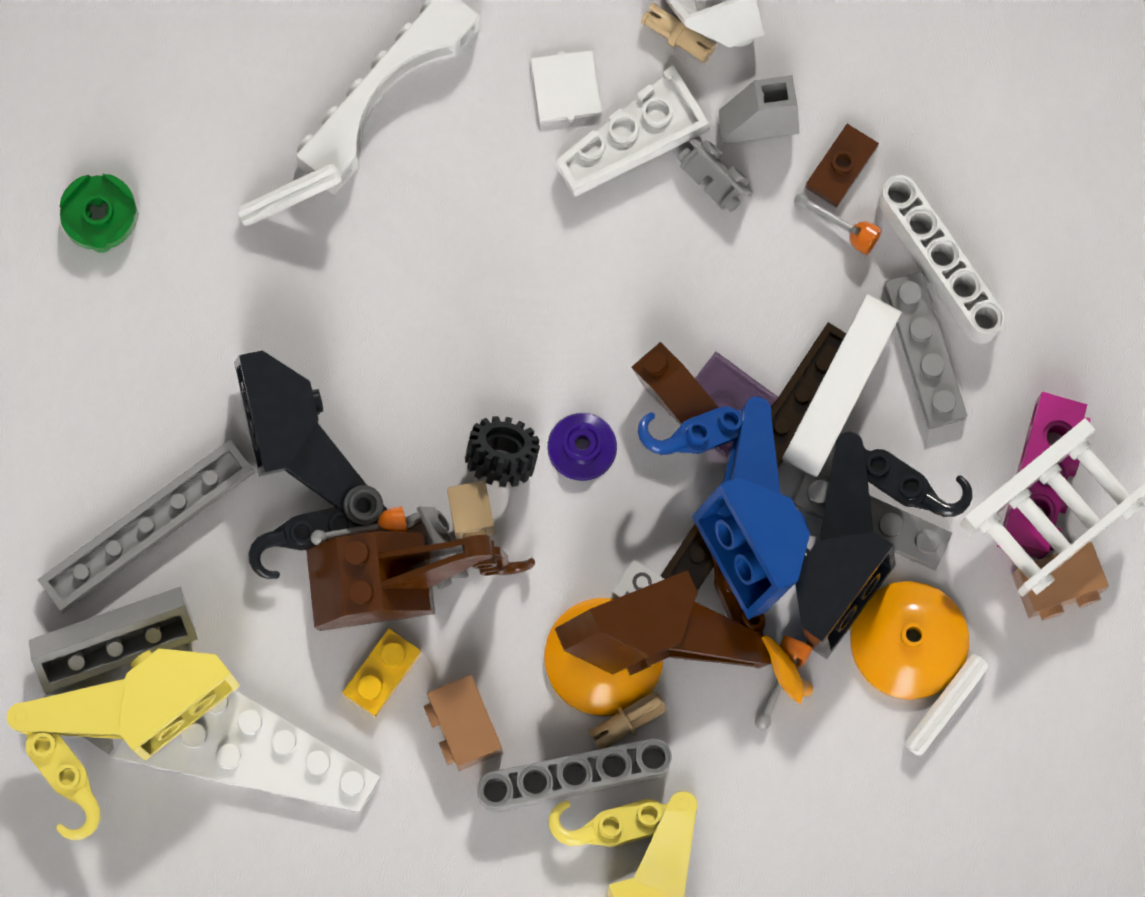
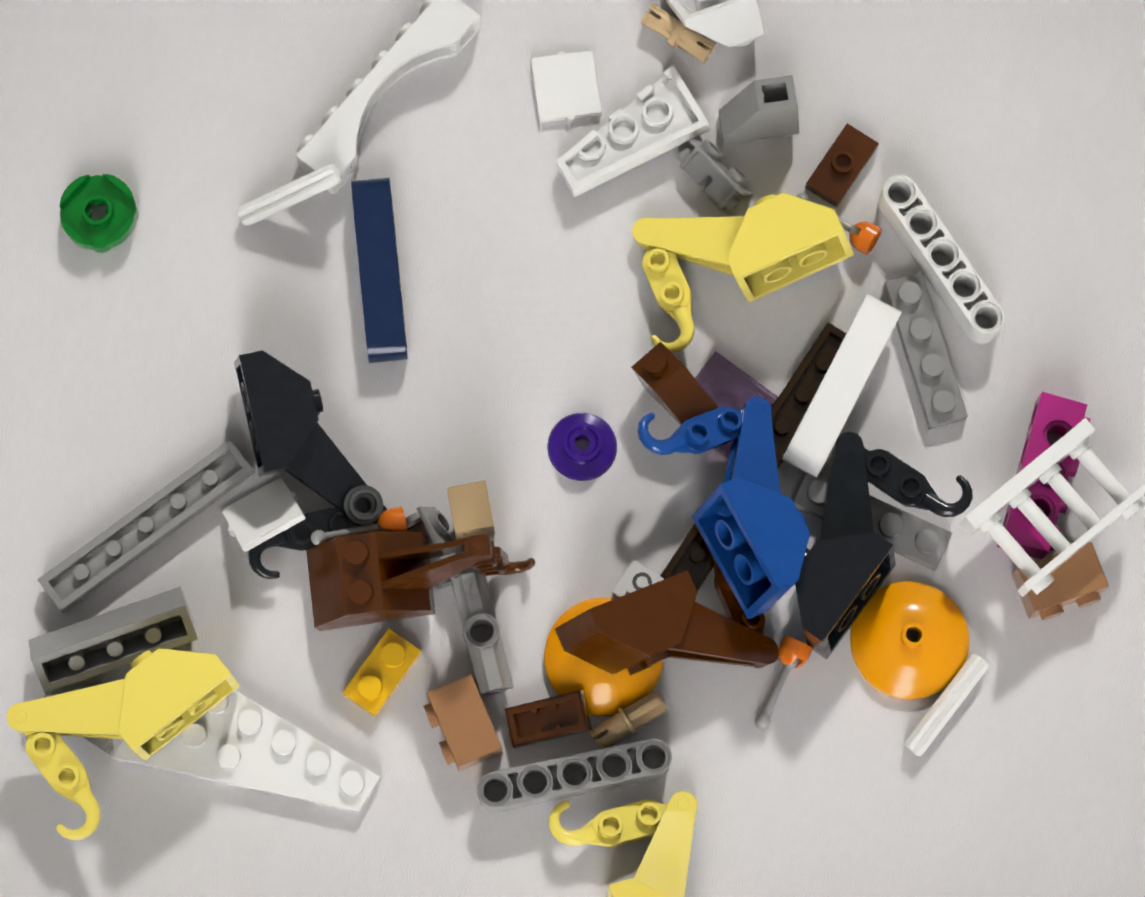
black tyre [465,416,540,488] -> none
light orange bar [761,635,813,704] -> none
none -> white piece [221,477,306,552]
none -> dark blue beam [351,177,408,363]
none -> light grey piece [451,572,514,696]
none -> reddish brown plate [505,690,592,748]
none -> light yellow slope [632,193,854,353]

